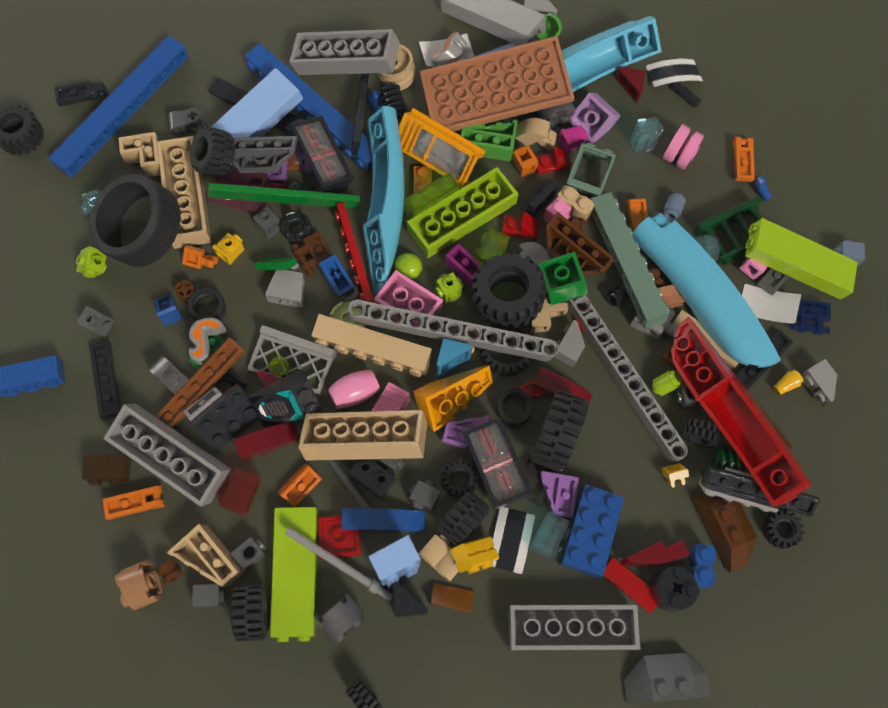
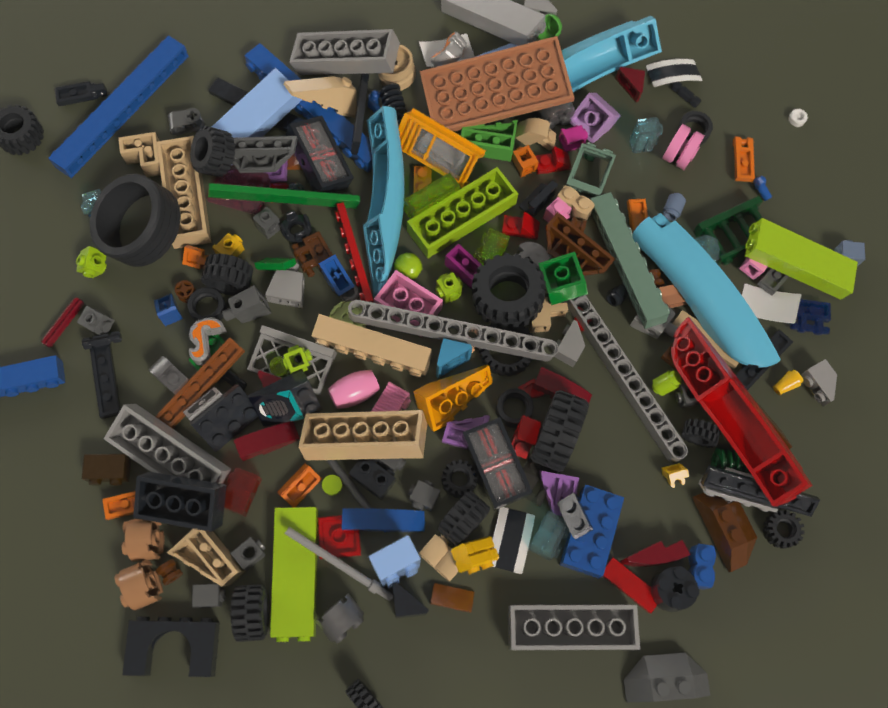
none -> dark red axle [41,297,84,347]
none -> black axle [82,331,122,350]
none -> medium nougat brick [122,519,165,562]
none -> black arch [122,617,220,677]
none -> black brick [133,472,226,532]
none -> black tyre [201,254,254,295]
none -> dark grey torso [222,286,271,323]
none -> tan wedge [283,76,357,118]
none -> lime brick [283,345,313,373]
none -> lime tile [322,475,343,496]
none -> red slope [511,415,541,459]
none -> plate [557,493,593,539]
none -> black tyre [677,111,713,145]
none -> white tile [788,109,808,127]

